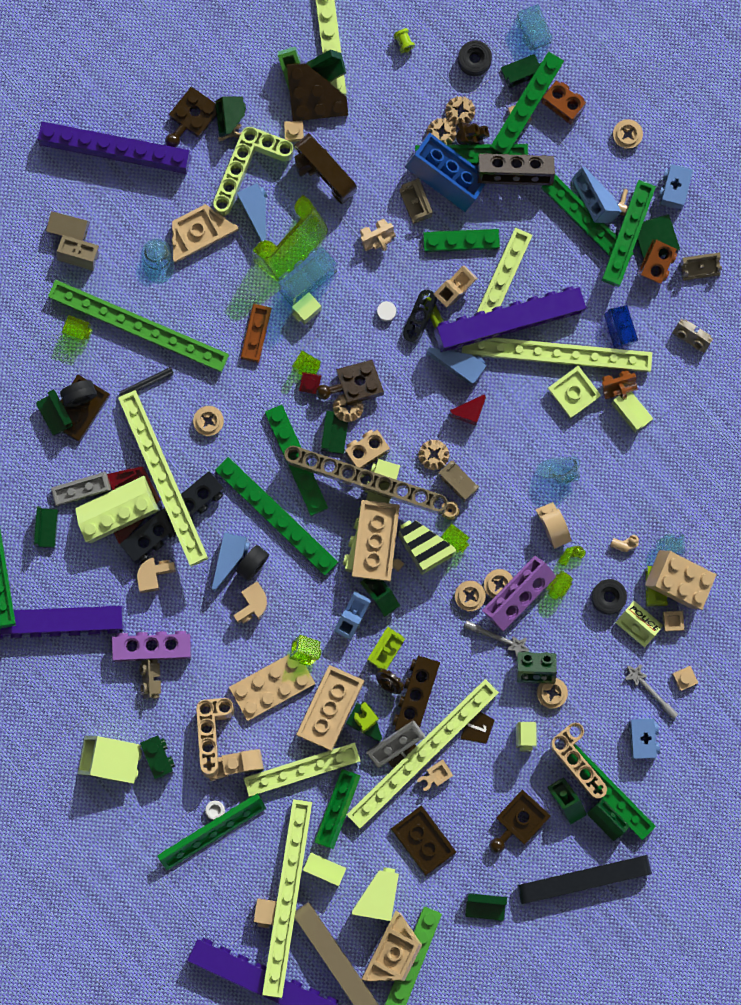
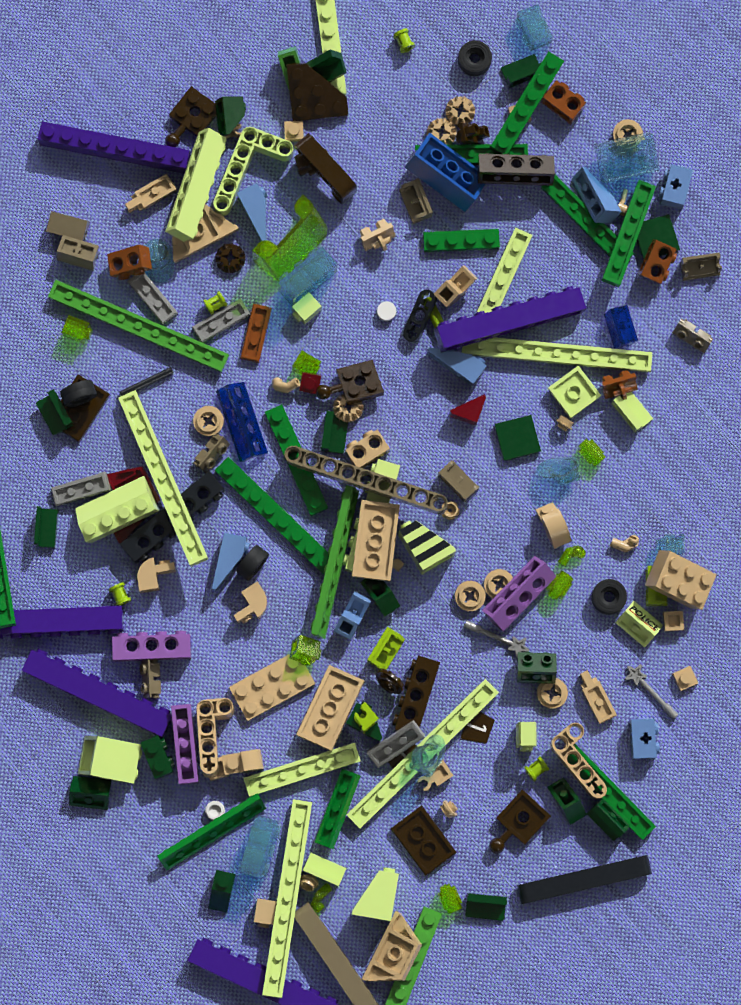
tan gear [419,440,449,470] -> none
clear neon green brick [441,523,470,555] -> none
none -> dark purple brick [21,649,172,738]
none -> dark green panel [69,776,112,810]
none -> dark orange brick [107,245,152,280]
none -> lime bush [108,582,131,606]
none -> tan hinge [125,174,177,213]
none -> light grey tile [127,274,178,325]
none -> yellowish green brick [165,128,227,242]
none -> medium lavender brick [171,704,199,785]
none -> light grey tile [192,298,250,343]
none -> dark tan hinge [193,434,230,473]
none -> lime bush [203,291,228,315]
none -> dark green slope [208,870,236,913]
none -> dark brown gear [215,243,245,273]
none -> clear blue fence [216,382,268,462]
none -> clear light blue brick [238,815,282,879]
none -> tan arm [272,377,300,393]
none -> tan plate [300,874,319,892]
none -> bright green plate [311,485,359,639]
none -> clear neon green arm [311,883,332,913]
none -> clear light blue piece [409,734,446,777]
none -> clear neon green brick [437,883,462,914]
none -> tan plate [440,800,458,819]
none -> dark green tile [494,415,541,461]
none -> lime bush [524,756,550,782]
none -> tan plate [556,415,574,431]
none -> clear neon green brick [578,438,606,467]
none -> tan hinge [580,670,617,724]
none -> clear light blue brick [594,132,660,183]

